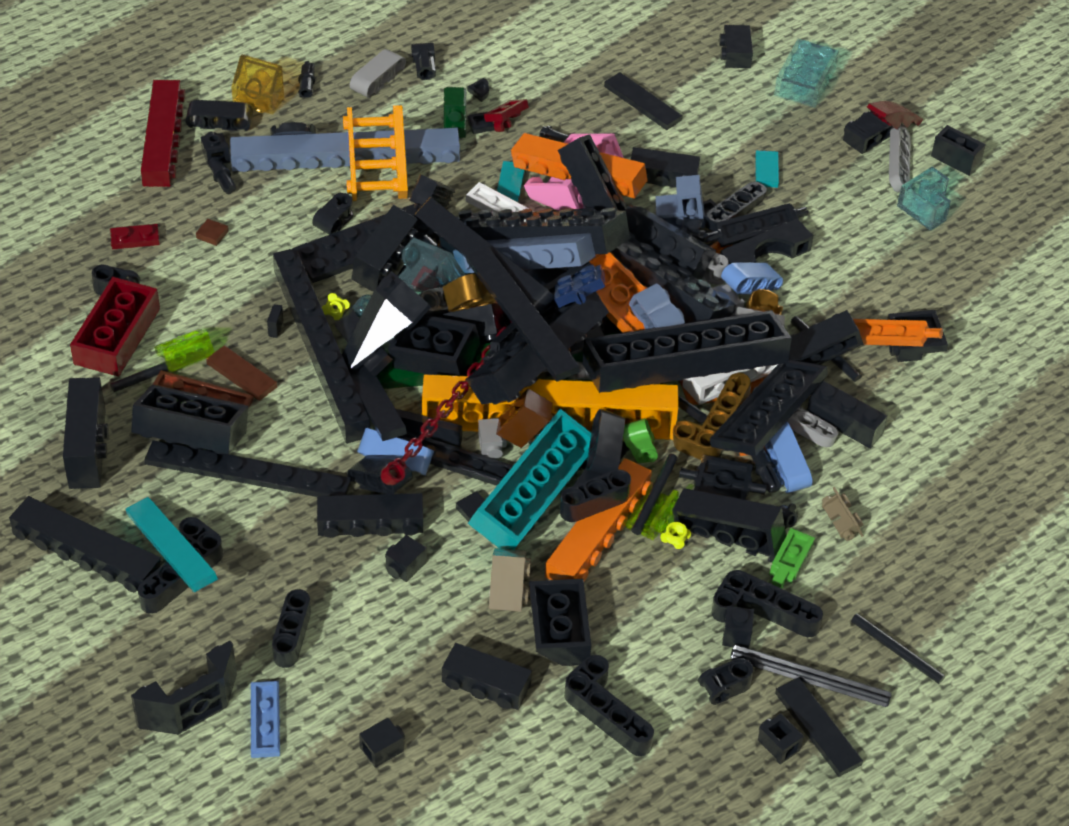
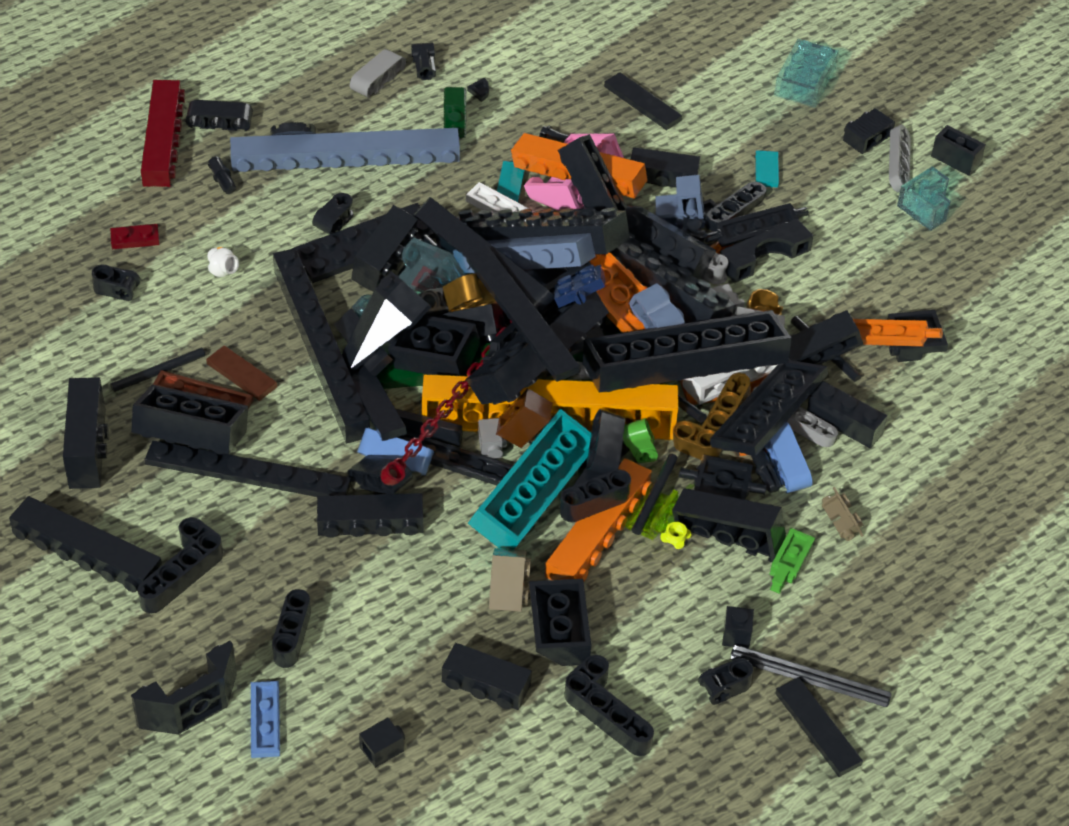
dark red brick [70,277,160,377] -> none
teal tile [125,497,218,592] -> none
clear neon green bracket [154,329,215,372] -> none
copper tile [196,219,228,246] -> none
black brick [200,132,230,167] -> none
clear yellow slope [231,54,284,115] -> none
black tile [267,304,284,338] -> none
black axle [298,61,316,97] -> none
neon yellow plate [321,293,350,320] -> none
light orange fence [343,105,408,201] -> none
black brick [385,535,427,582] -> none
black brick [409,174,455,210] -> none
black tile [456,491,485,522] -> none
black tile [467,112,495,134] -> none
dark red plate [484,99,529,132] -> none
black beam [711,570,823,638] -> none
black brick [719,25,753,68] -> none
medium blue beam [721,263,783,294] -> none
black brick [758,713,804,765] -> none
black plate [779,503,798,530] -> none
black bar [851,613,945,684] -> none
slope [867,101,923,130] -> none
none -> white animal [207,247,239,277]

